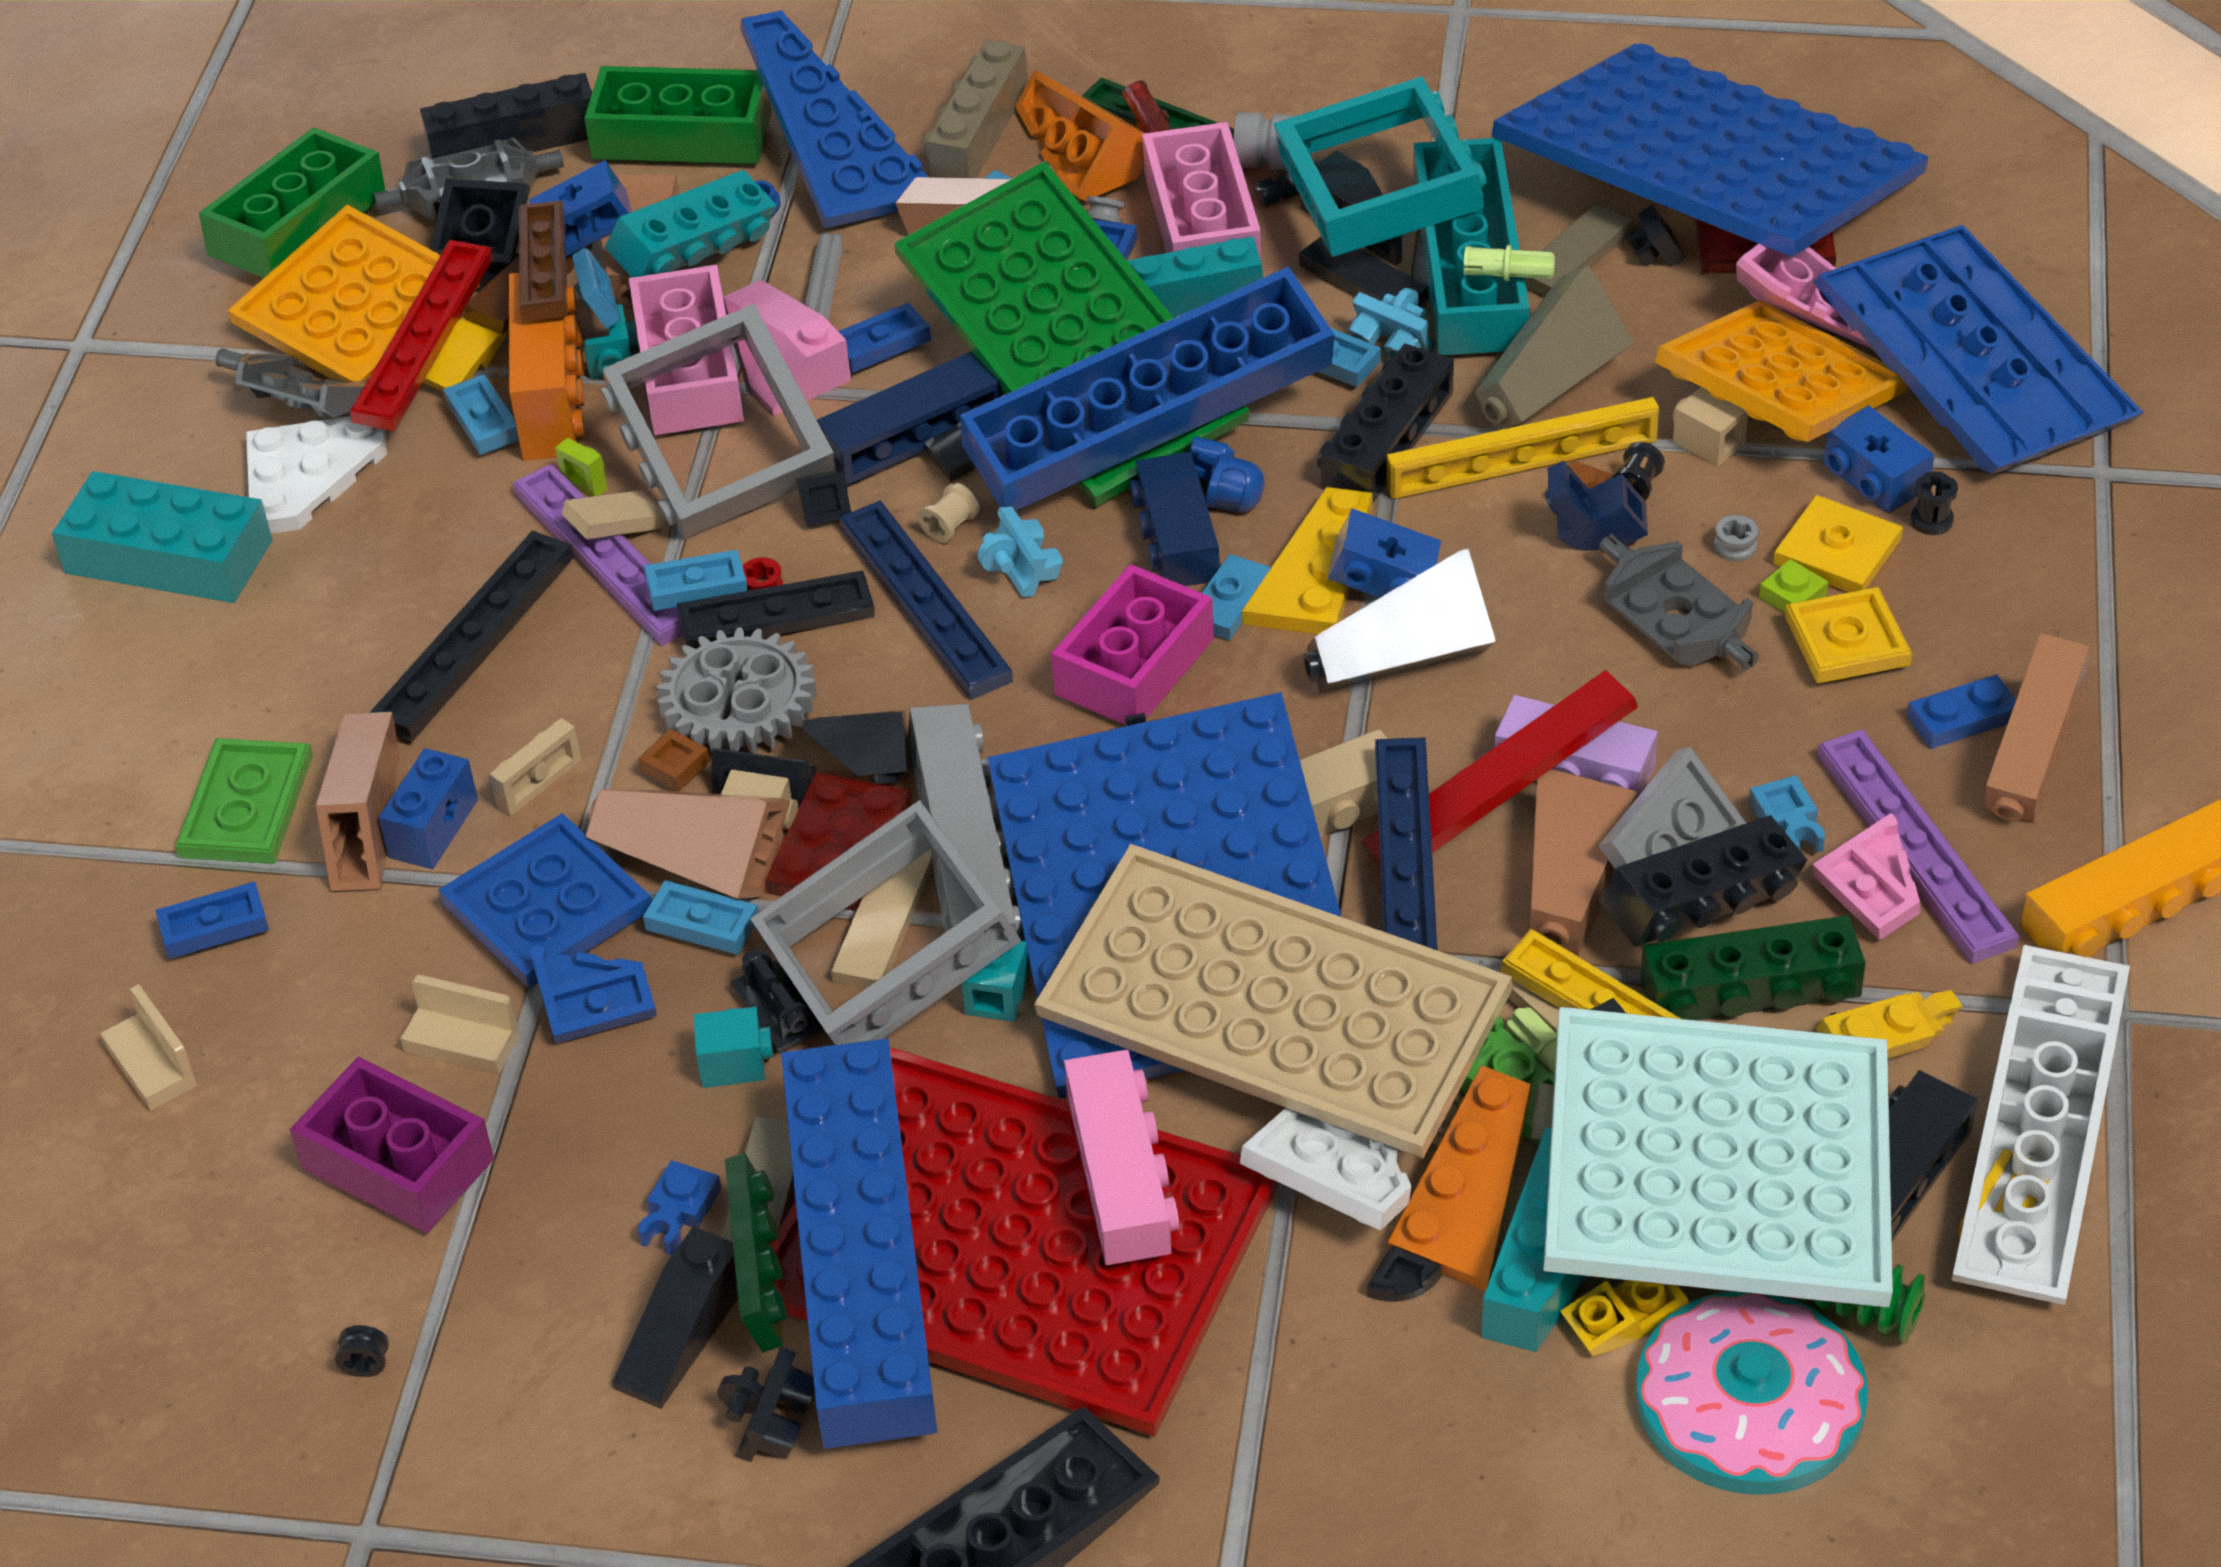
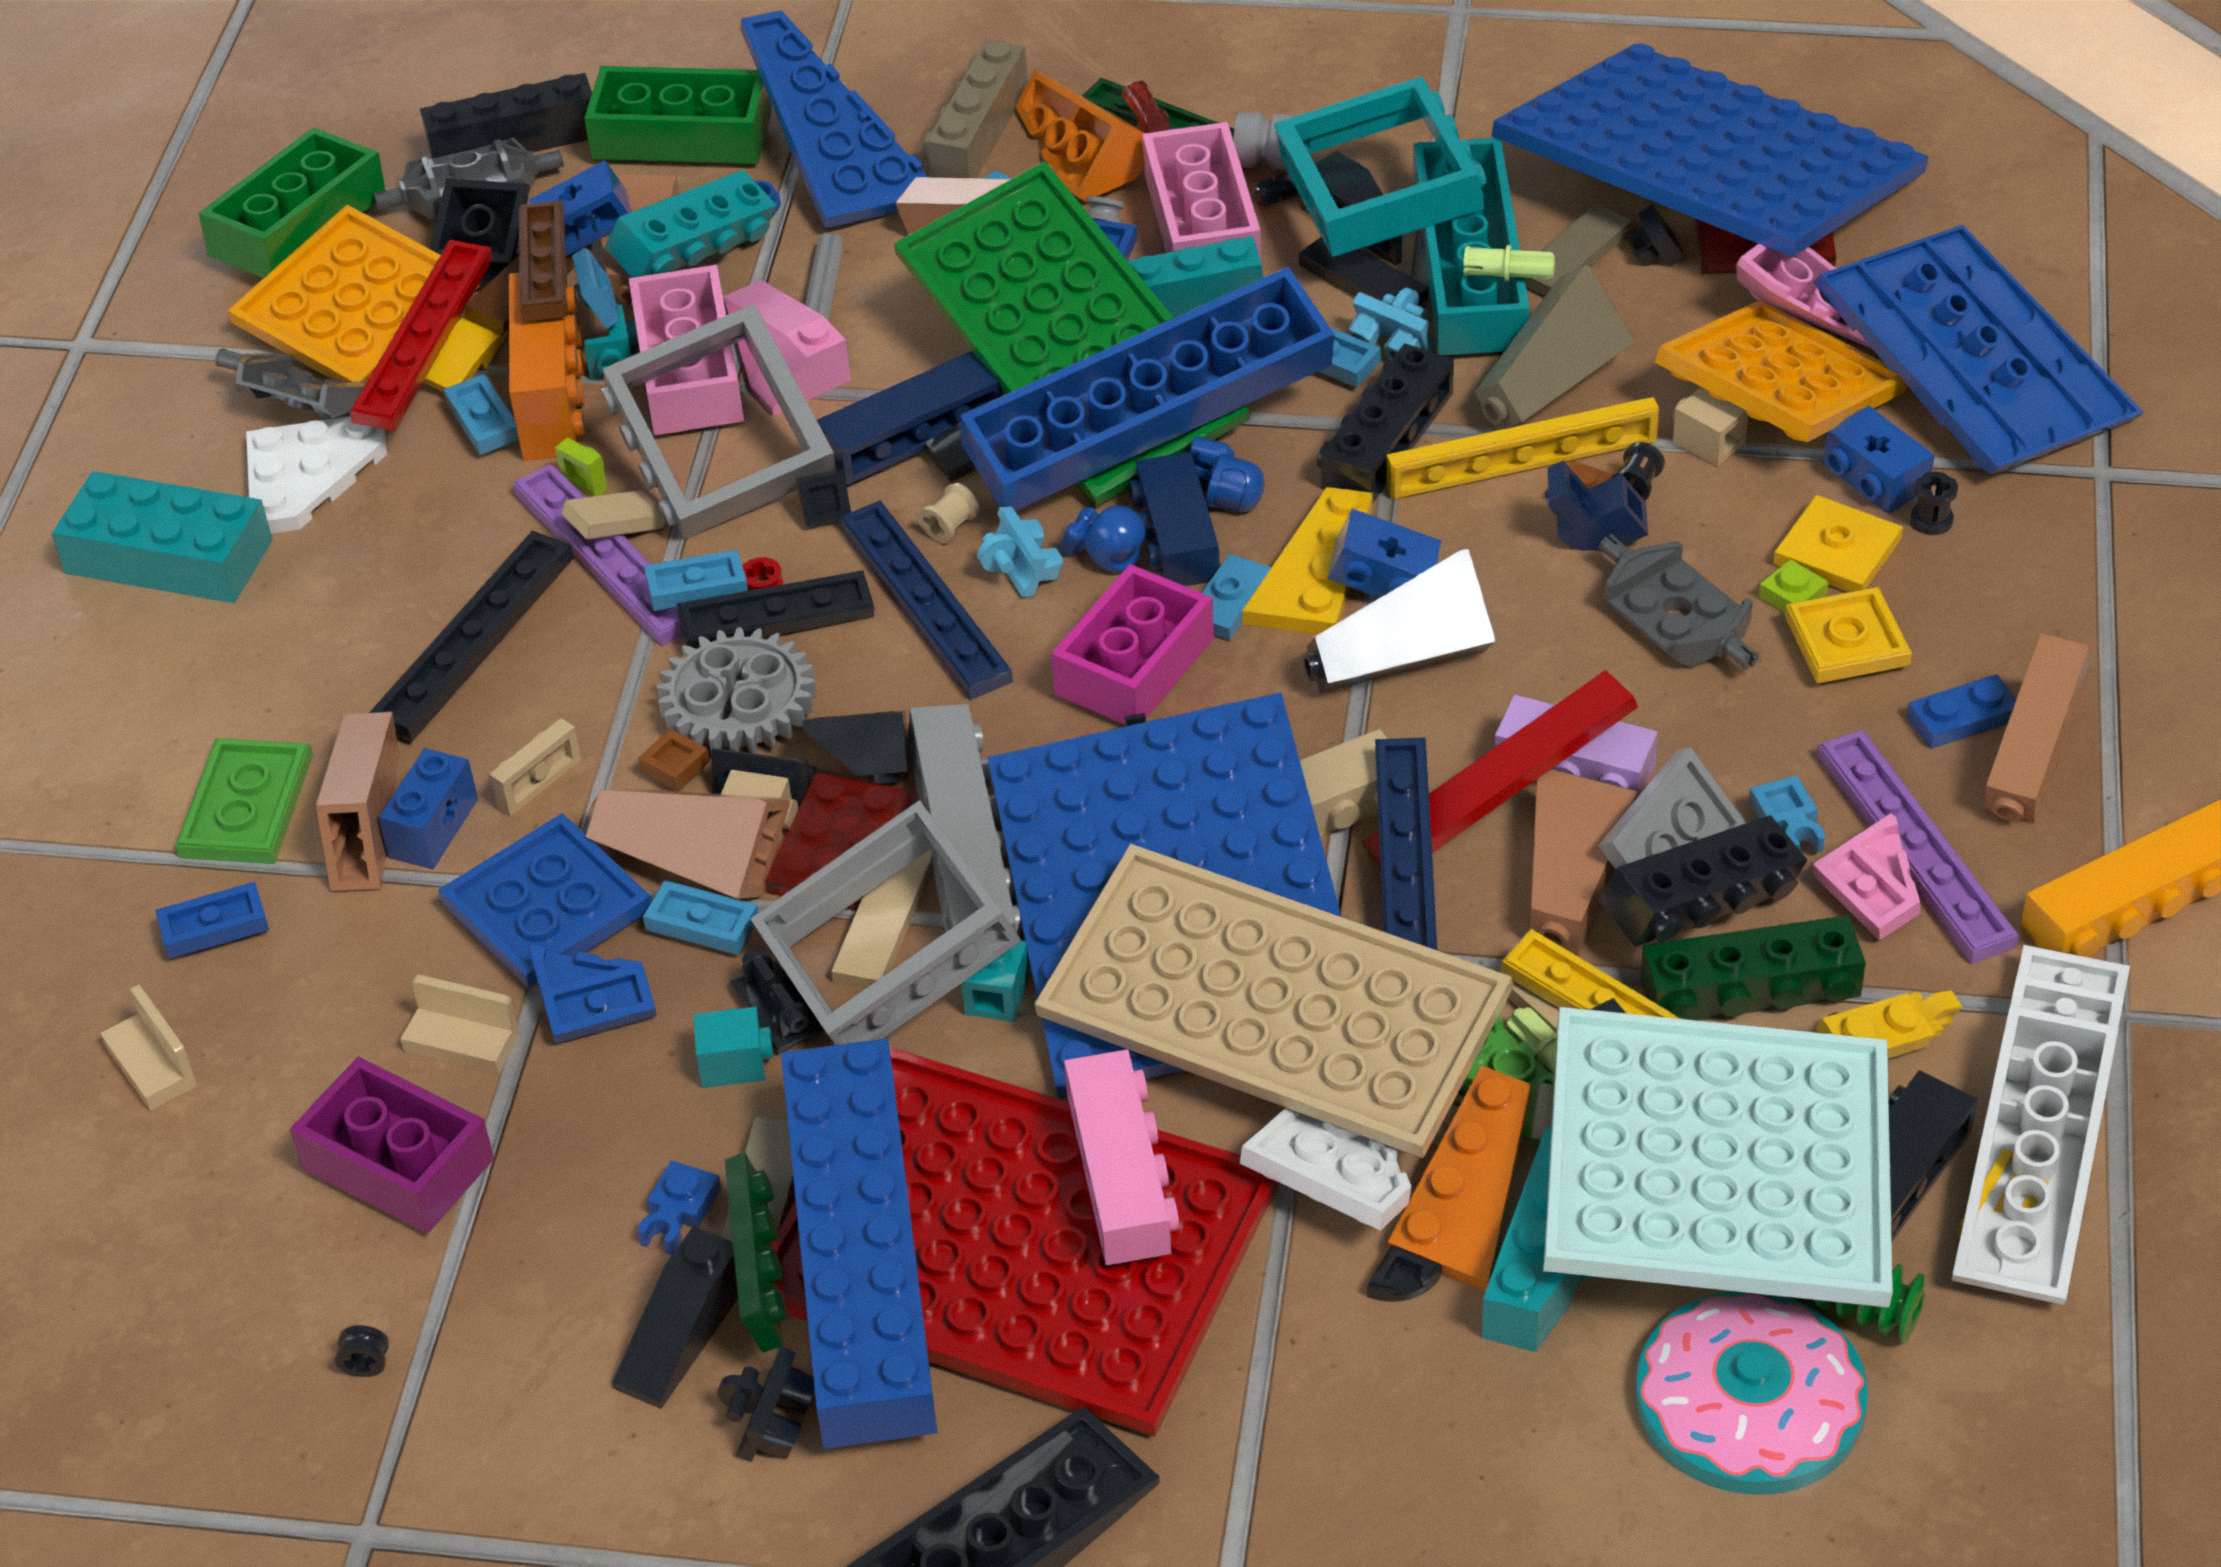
blue plate [838,302,931,373] -> none
yellow slope [1560,1280,1689,1356] -> none
light grey bush [1714,515,1759,562] -> none
none -> blue piece [1058,505,1146,574]

